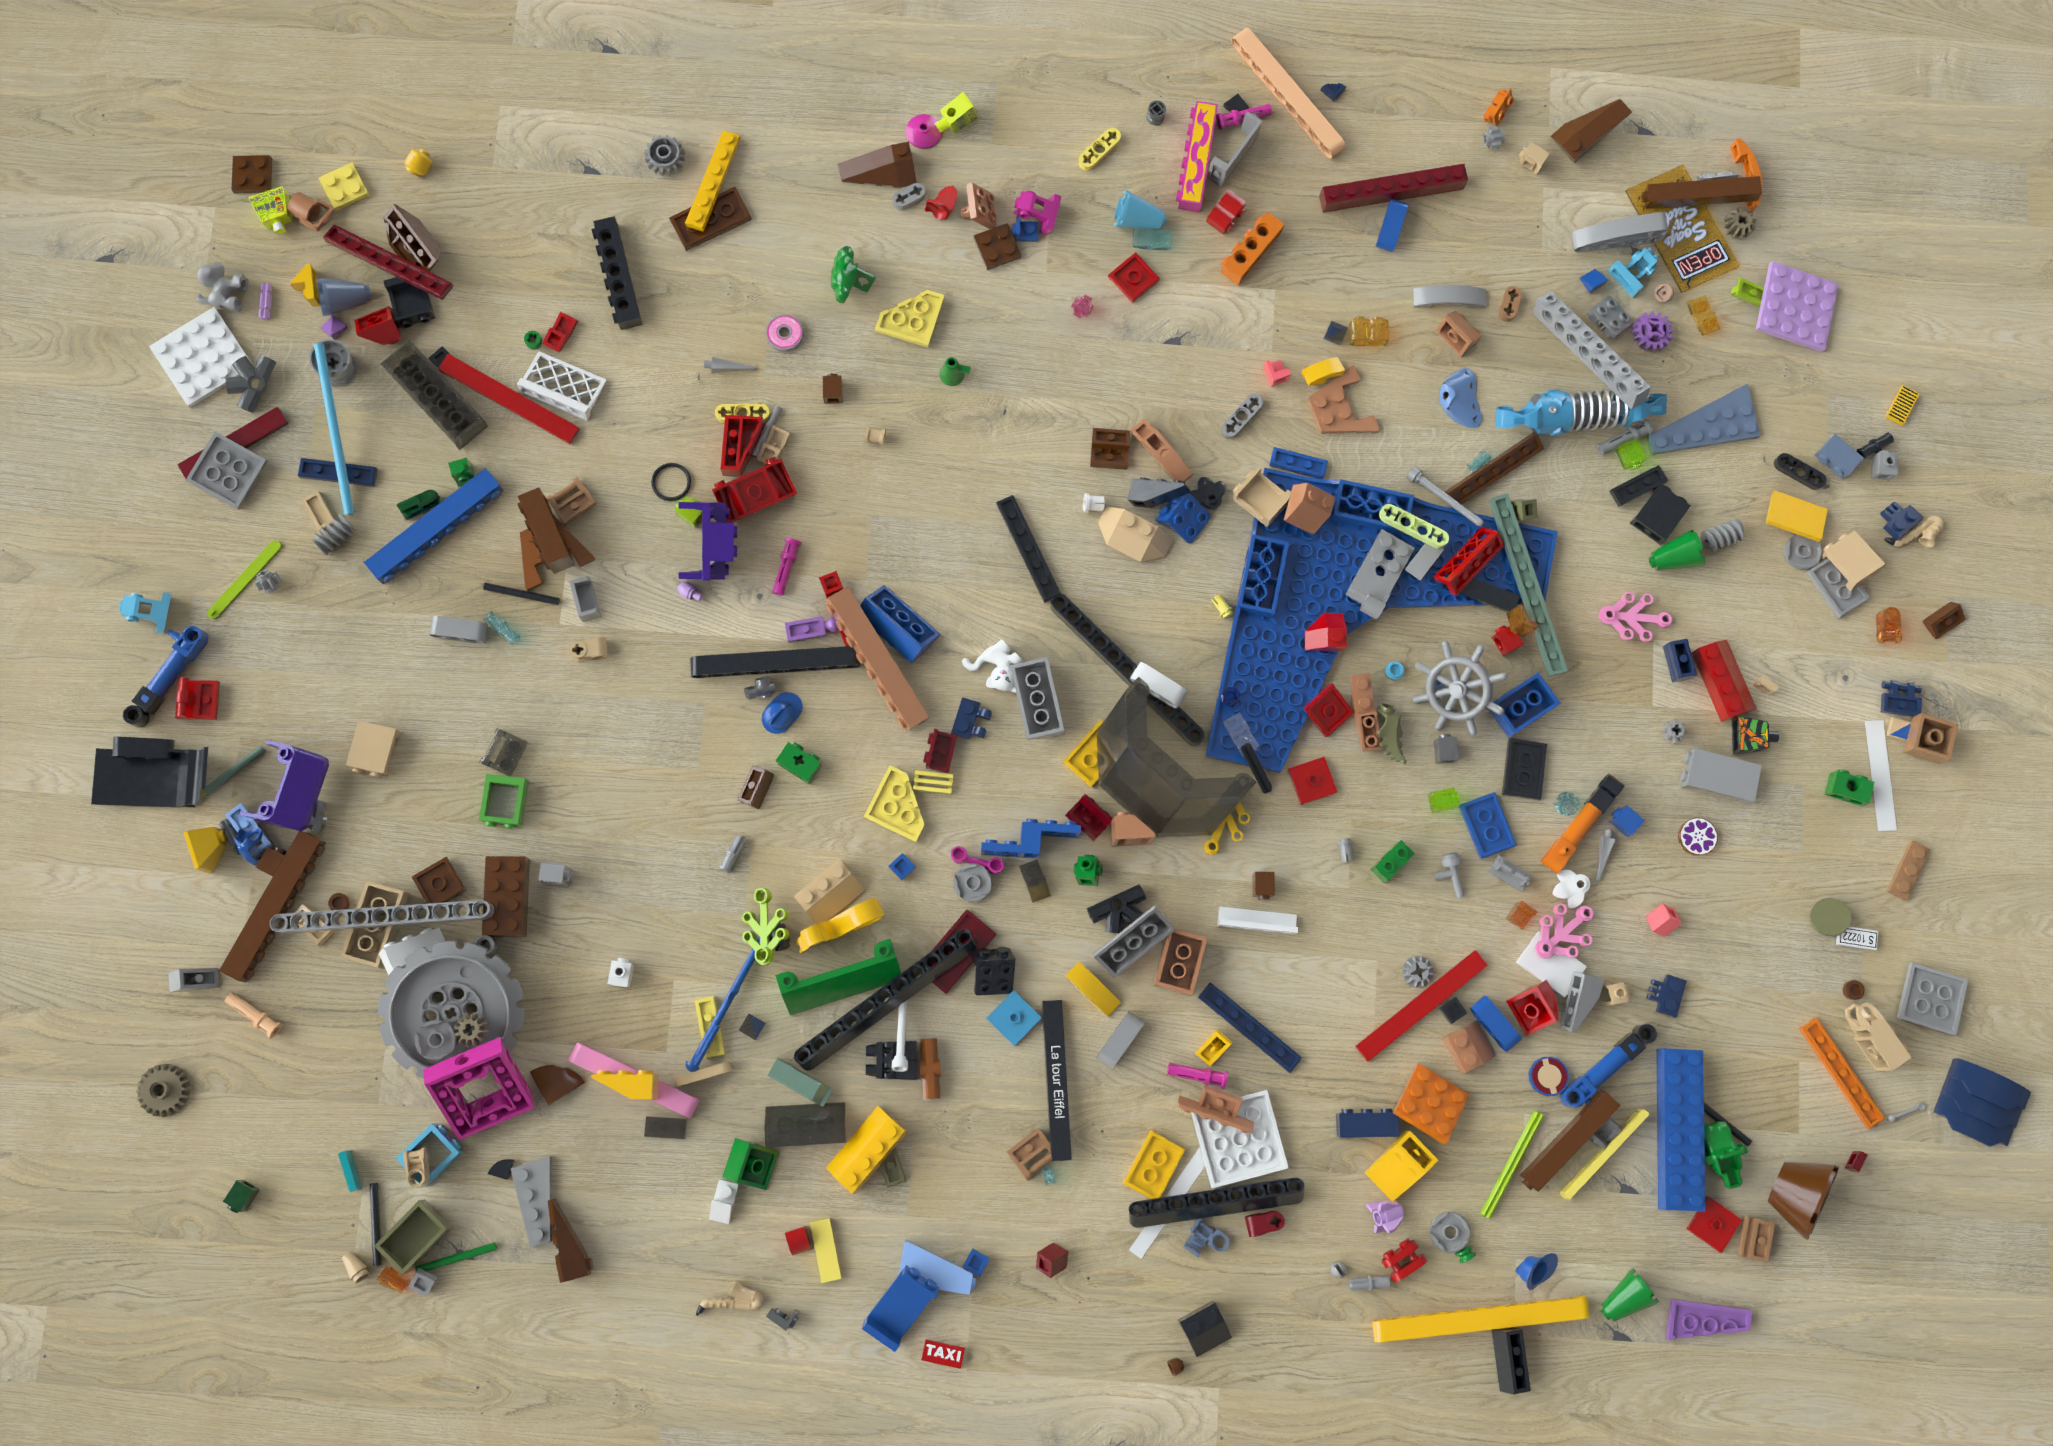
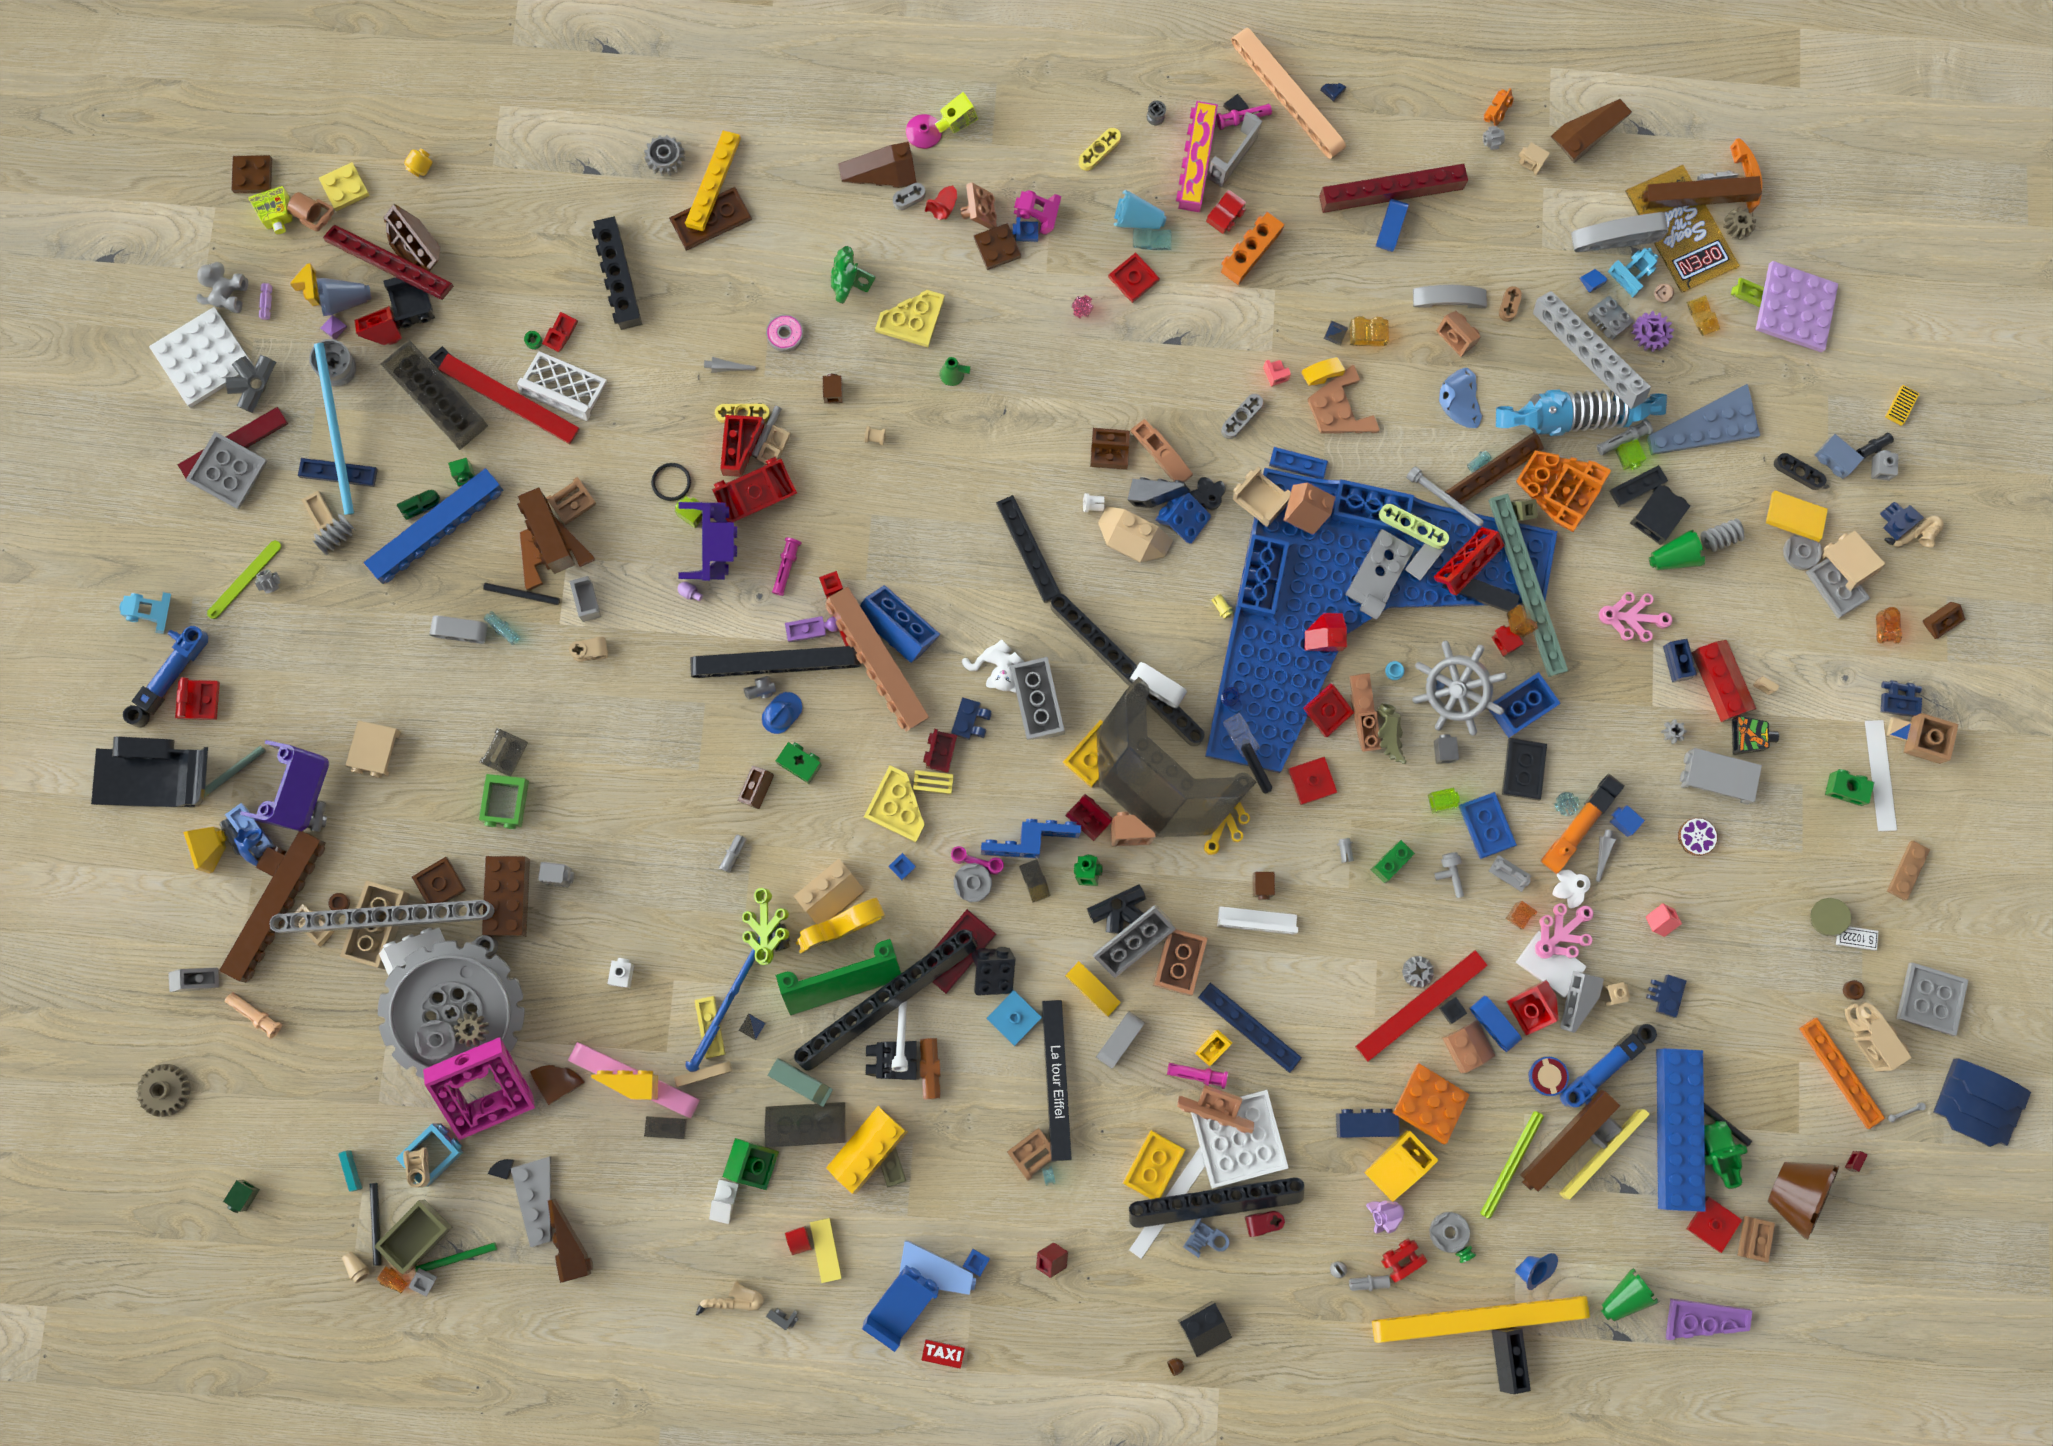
none -> orange wedge [1516,450,1611,532]

